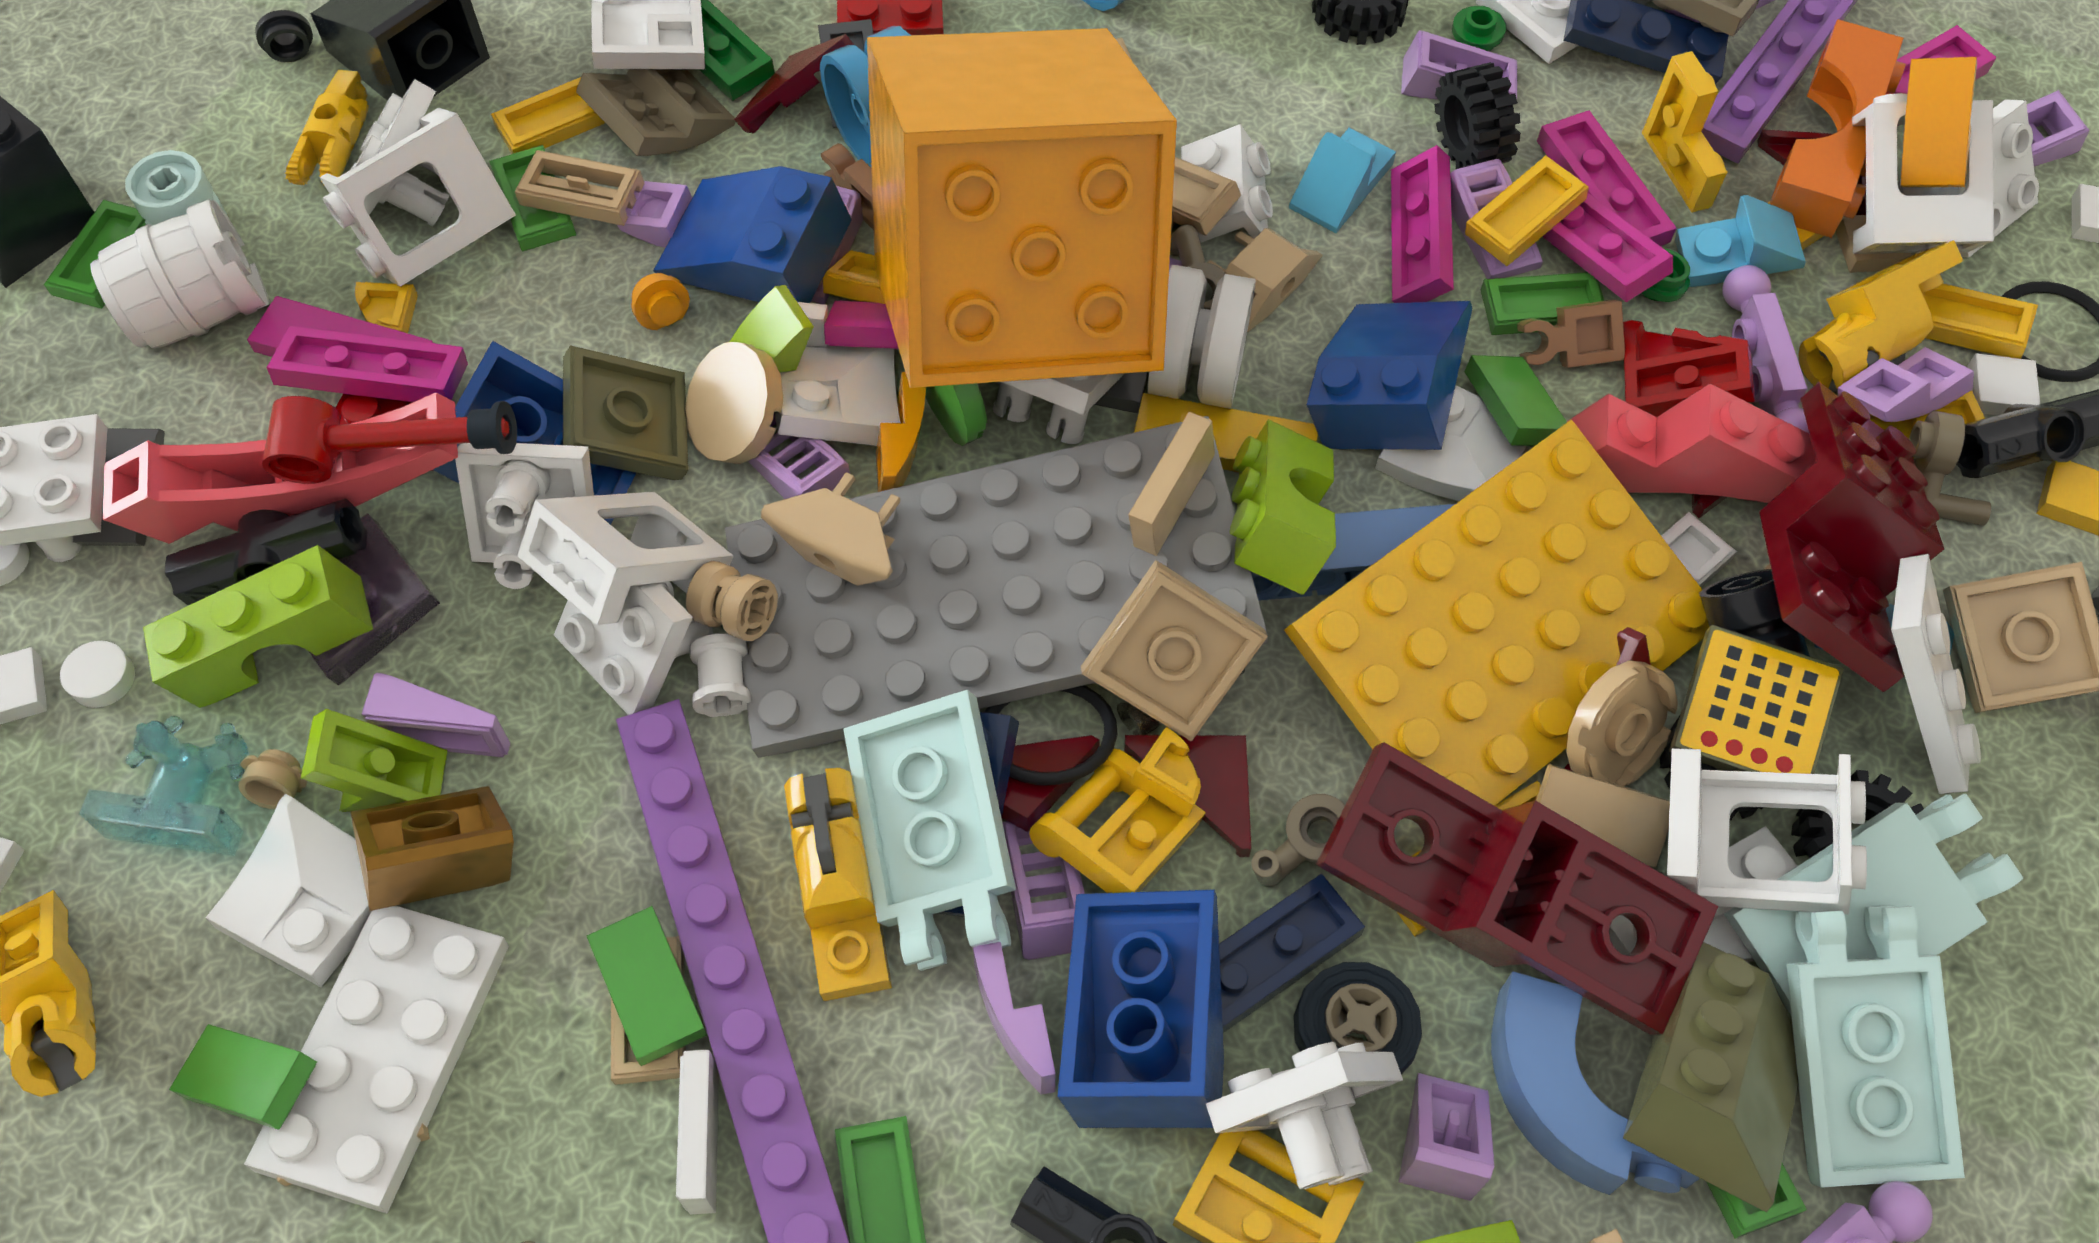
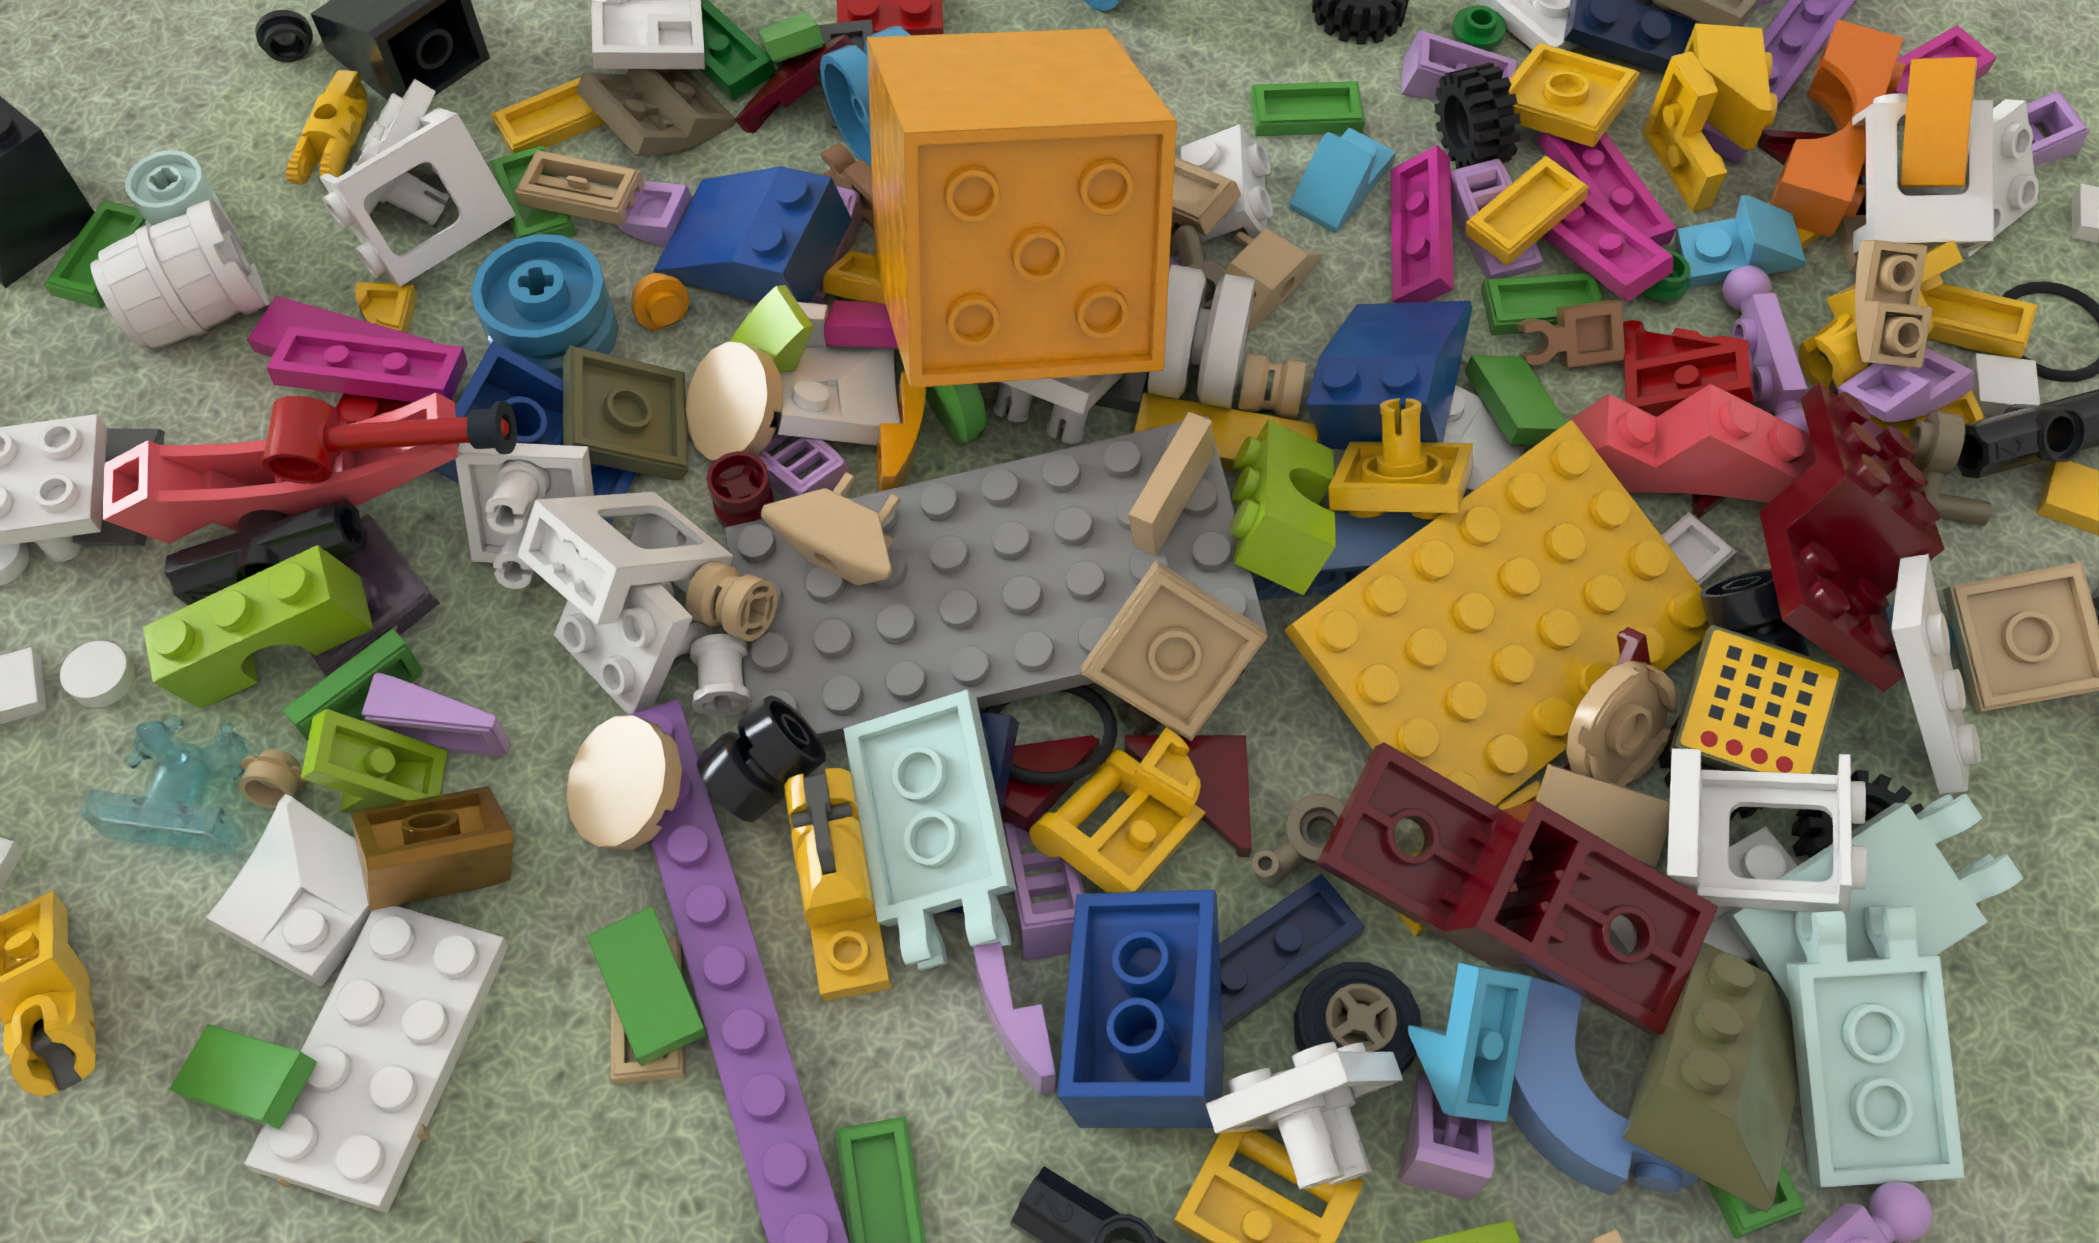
white tile [676,1050,719,1215] -> none
none -> bright green tile [282,628,423,742]
none -> dark azure wheel [471,234,619,379]
none -> tile [566,715,682,850]
none -> black wheel [697,695,826,823]
none -> dark red wheel [706,451,775,528]
none -> bright green tile [757,12,825,63]
none -> tan wheel [1238,352,1307,421]
none -> bright green tile [1250,81,1365,136]
none -> yellow plate [1328,398,1473,520]
none -> medium azure slope [1408,963,1531,1122]
none -> yellow tile [1509,43,1640,147]
none -> yellow slope [1684,23,1778,150]
none -> tan slope [1855,240,1933,368]

